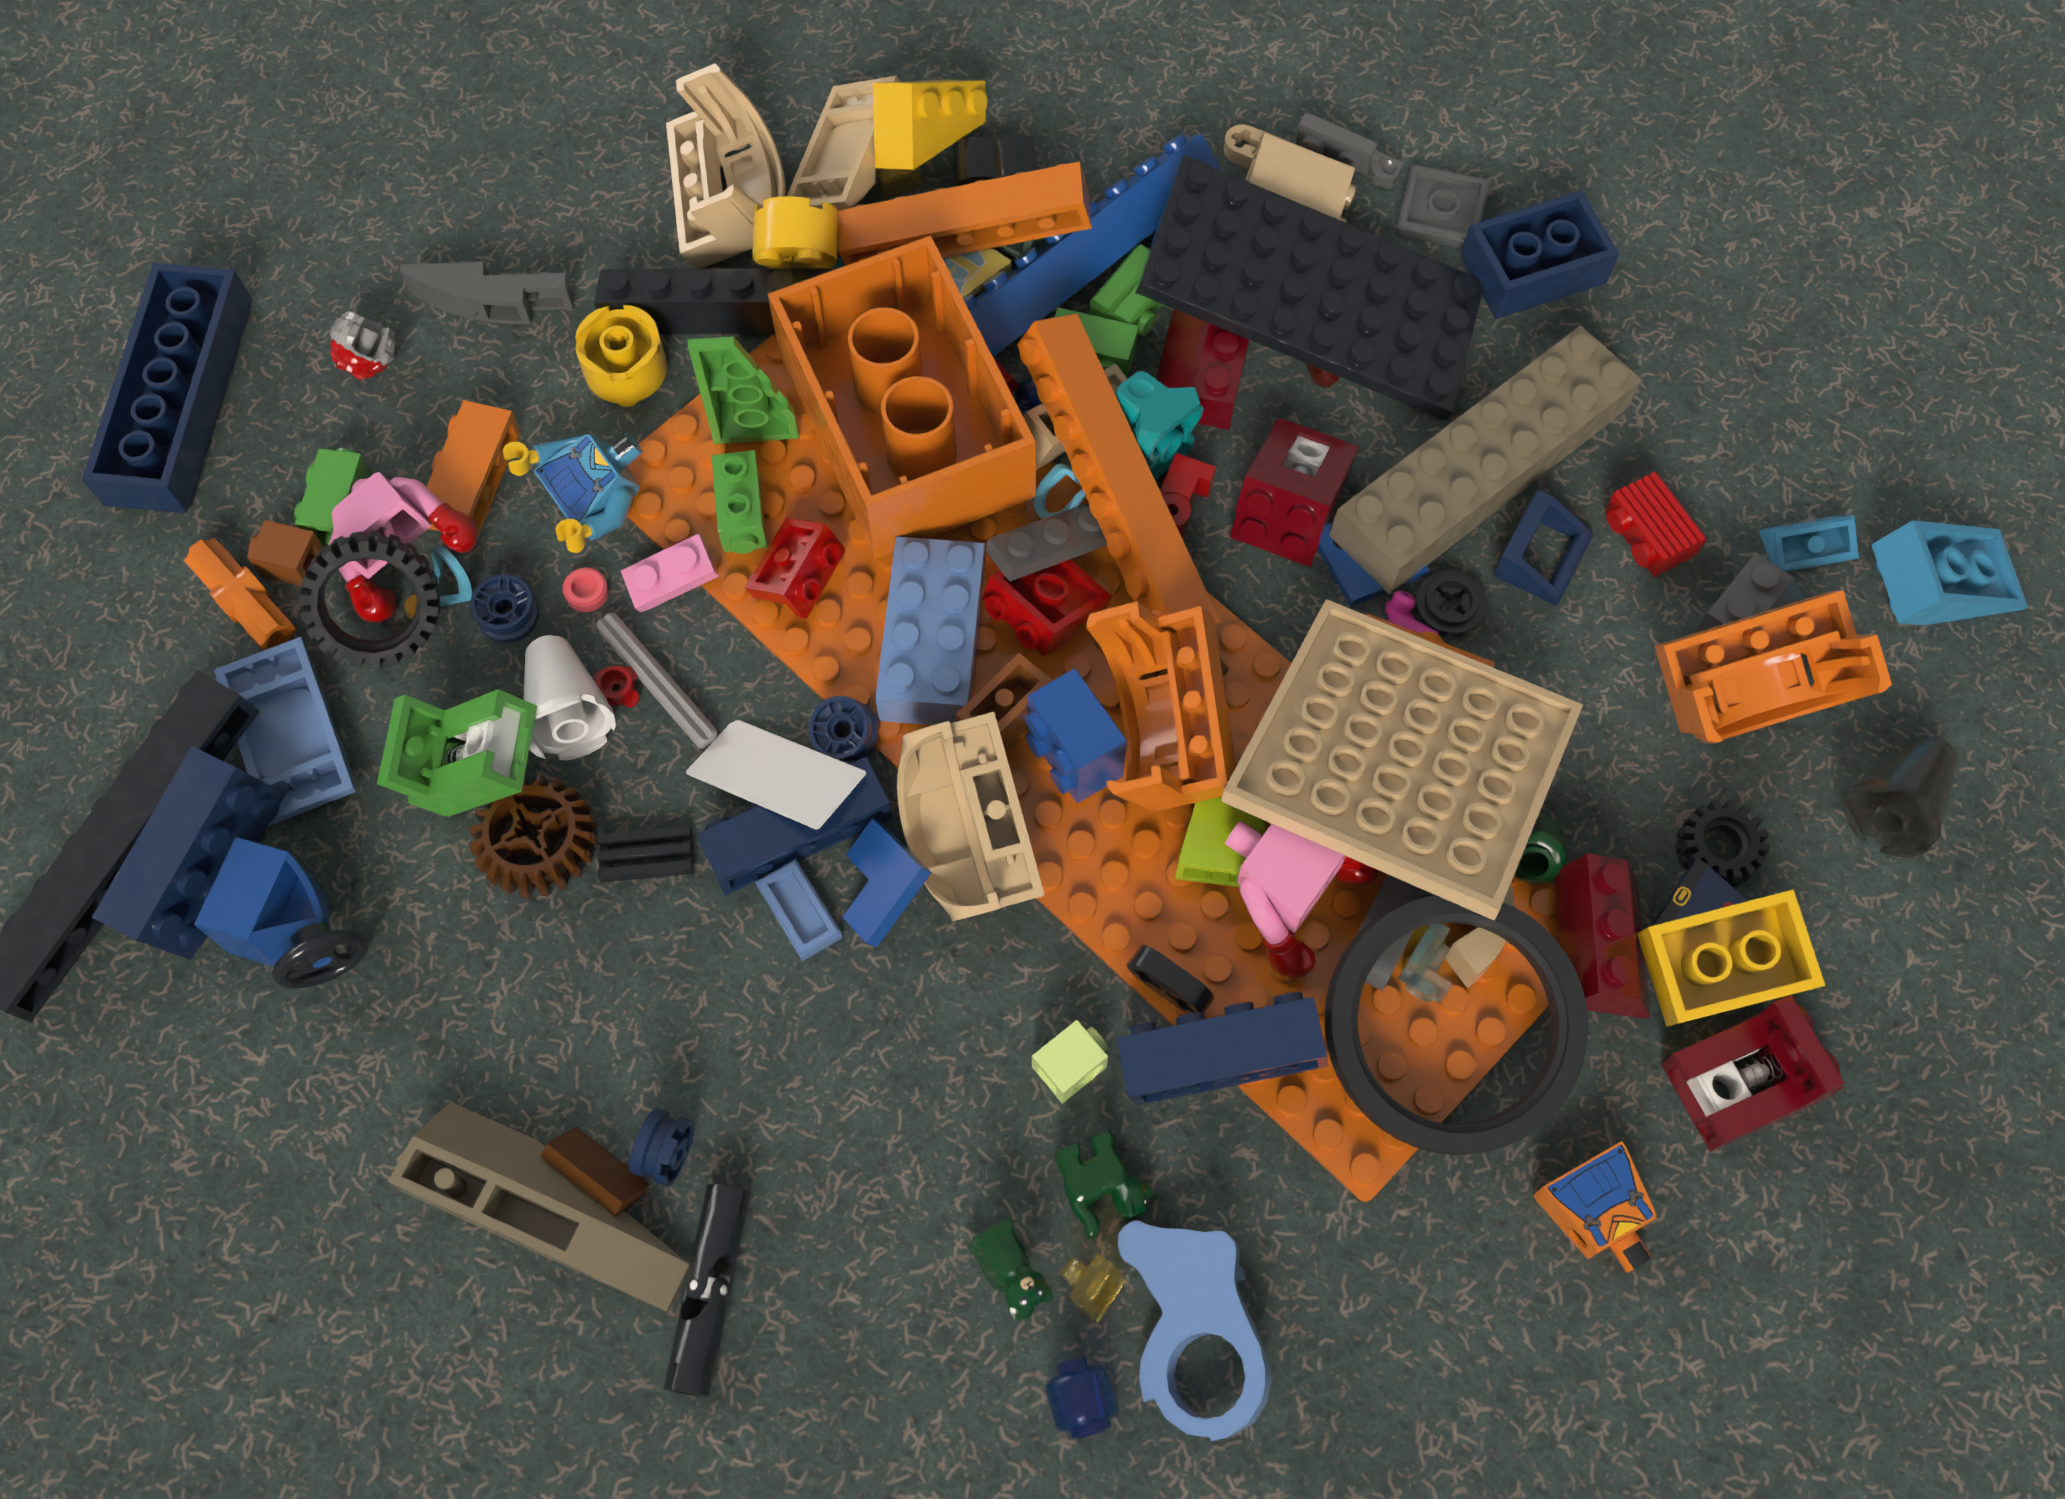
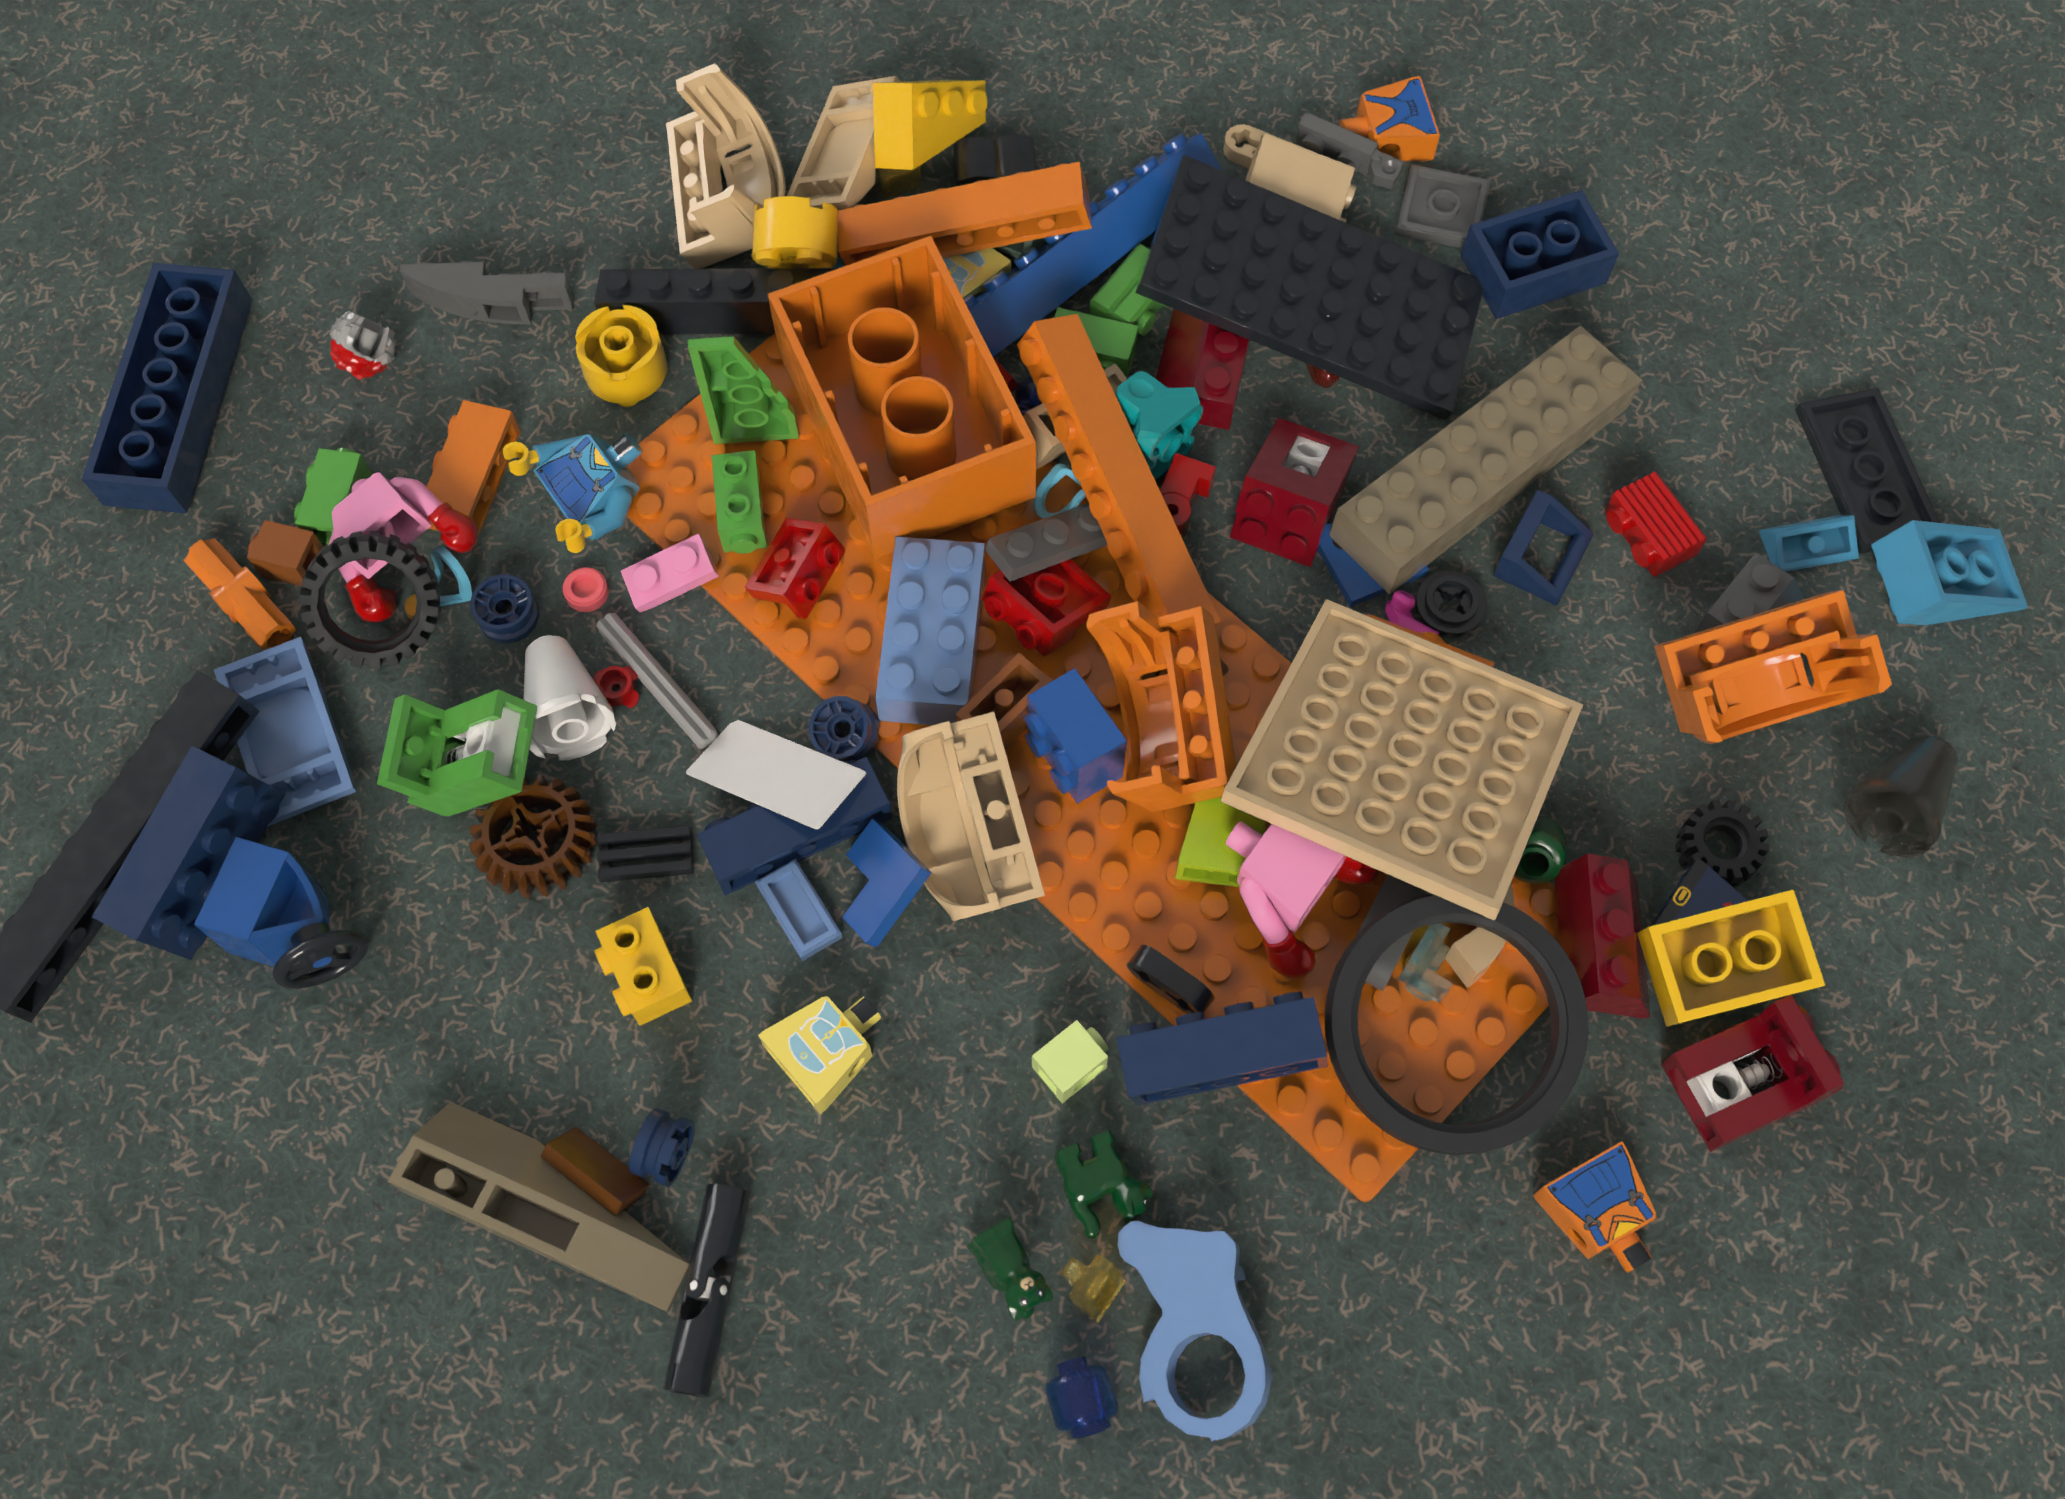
none -> yellow brick [594,907,692,1026]
none -> light yellow torso [758,996,881,1115]
none -> orange torso [1339,76,1440,161]
none -> black tile [1795,388,1940,554]

